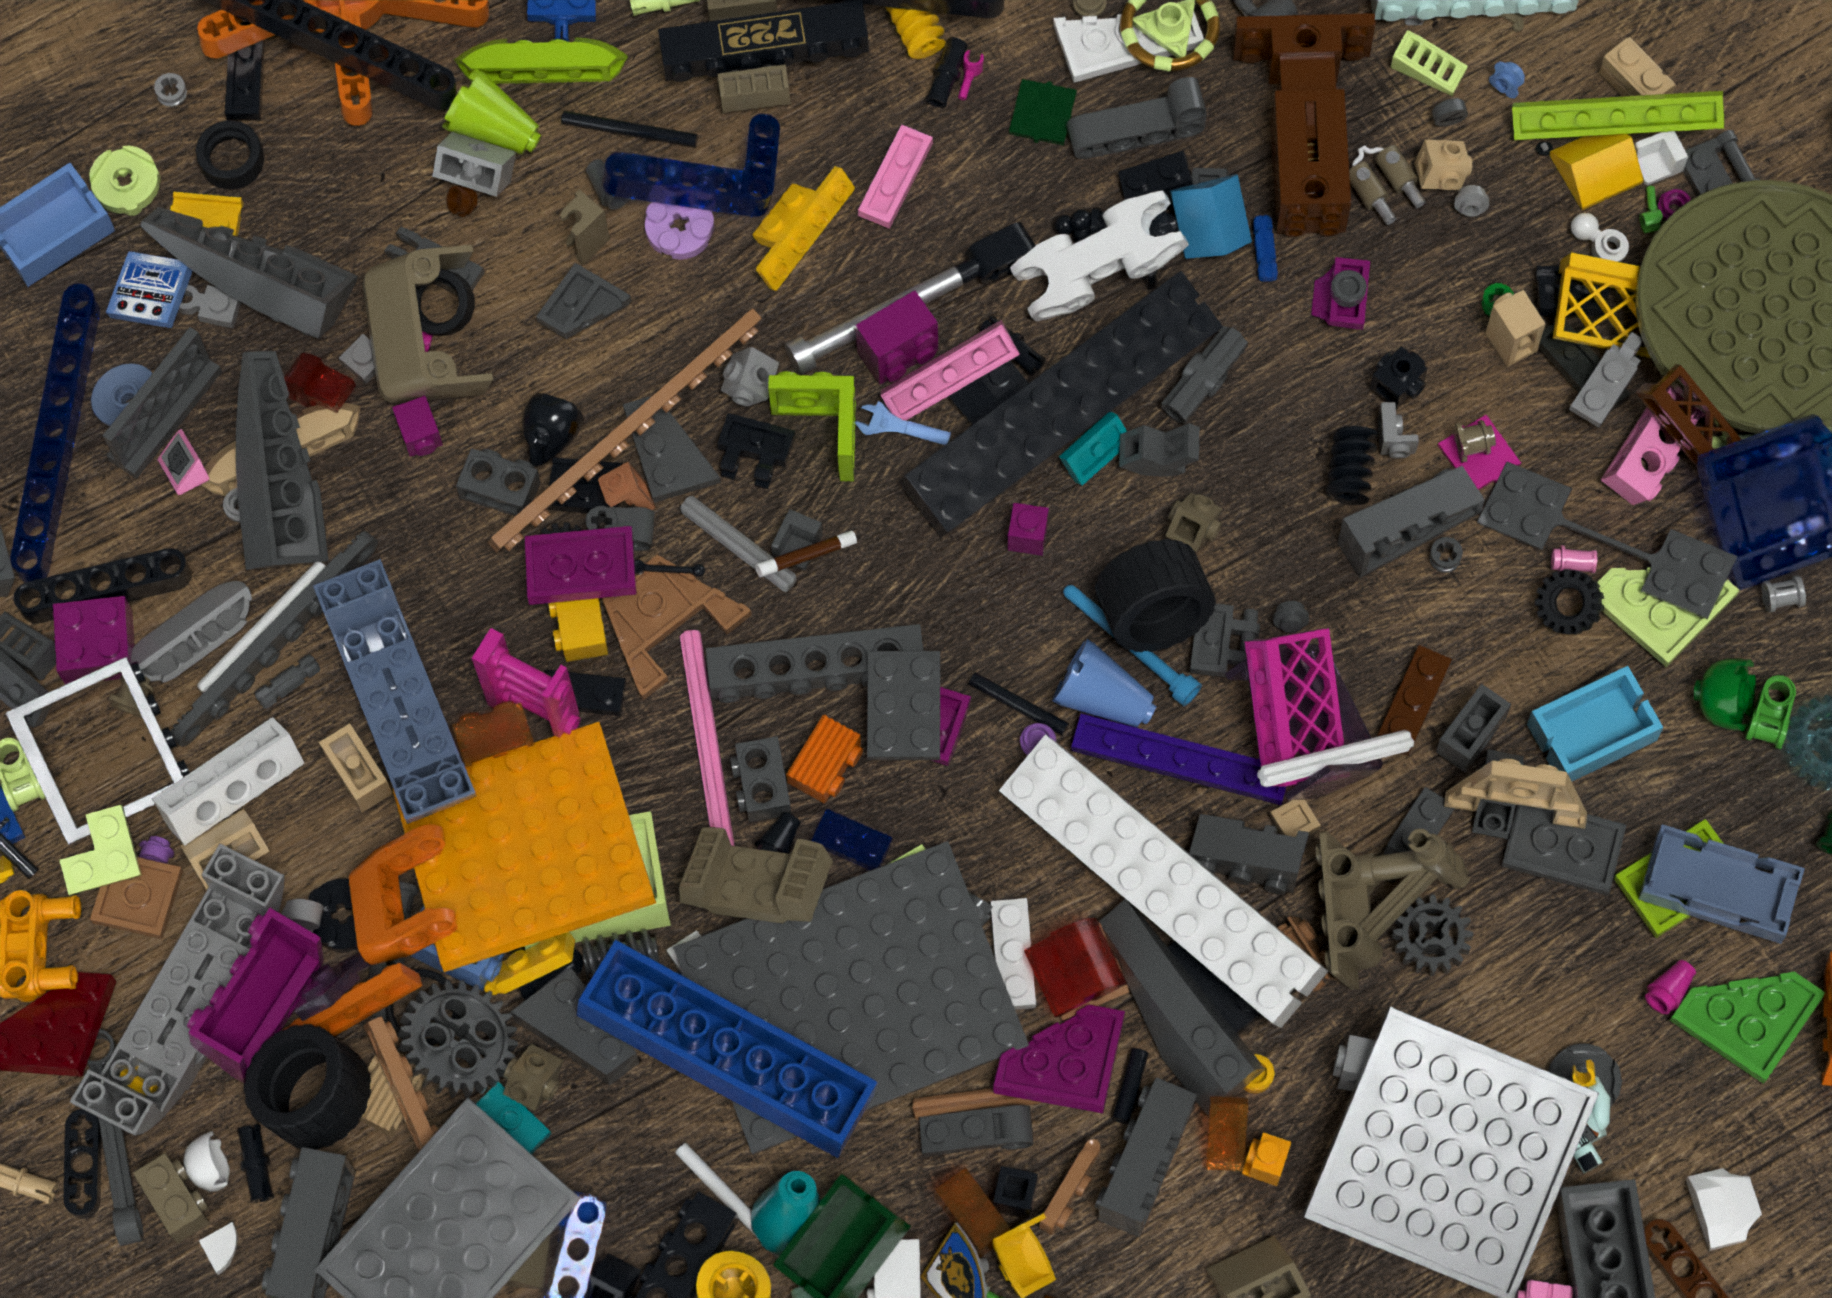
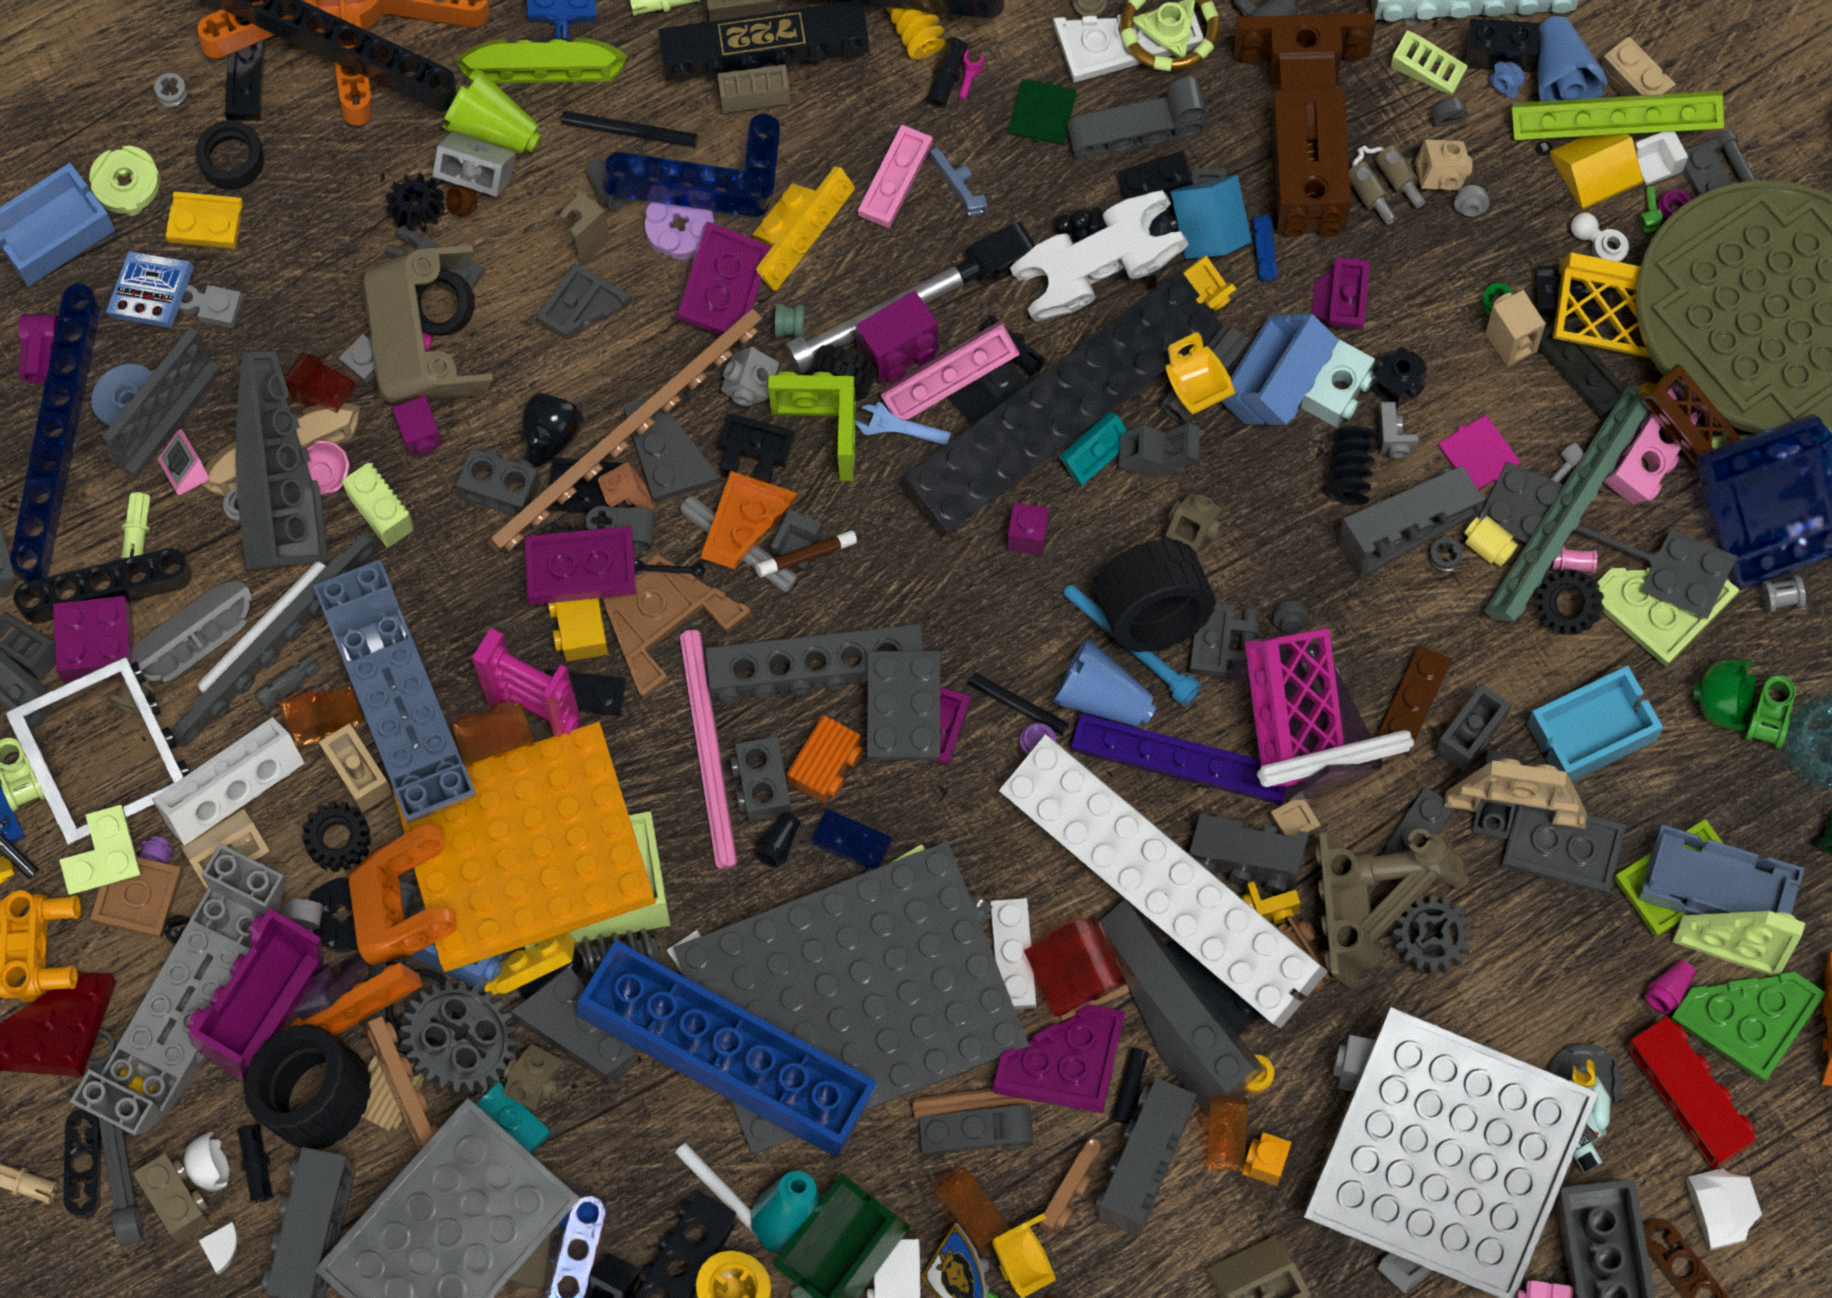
dark grey wedge [141,207,358,339] -> none
dark tan plate [679,827,833,924] -> none
black brick [993,1166,1038,1219] -> none
dark grey tile [1331,270,1367,307] -> none
dark tan brick [1453,420,1496,463] -> none
light grey hinge [1569,332,1643,428] -> none
none -> magenta piece [18,314,60,384]
none -> yellowish green axle [120,492,151,560]
none -> black hinge [164,915,190,945]
none -> clear orange arch [279,686,365,748]
none -> black tyre [302,801,371,872]
none -> bright pink hair [307,440,350,496]
none -> yellowish green brick [342,463,414,548]
none -> black gear [386,173,445,232]
none -> magenta plate [675,221,772,343]
none -> orange wing [701,471,798,569]
none -> sand green wheel [775,304,805,339]
none -> black tyre [808,344,877,401]
none -> sand blue piece [930,147,987,216]
none -> yellow piece [1165,332,1235,415]
none -> yellow bracket [1182,255,1236,311]
none -> medium blue piece [1221,314,1339,425]
none -> yellow bracket [1241,881,1301,925]
none -> light aqua brick [1301,339,1375,428]
none -> light grey plate [1377,1253,1431,1294]
none -> light yellow brick [1464,516,1518,567]
none -> black brick [1465,18,1539,73]
none -> sand green plate [1484,385,1650,621]
none -> medium blue cone [1538,16,1607,101]
none -> light grey hand [1550,443,1584,483]
none -> red brick [1626,1016,1756,1170]
none -> yellowish green plate [1672,911,1805,977]

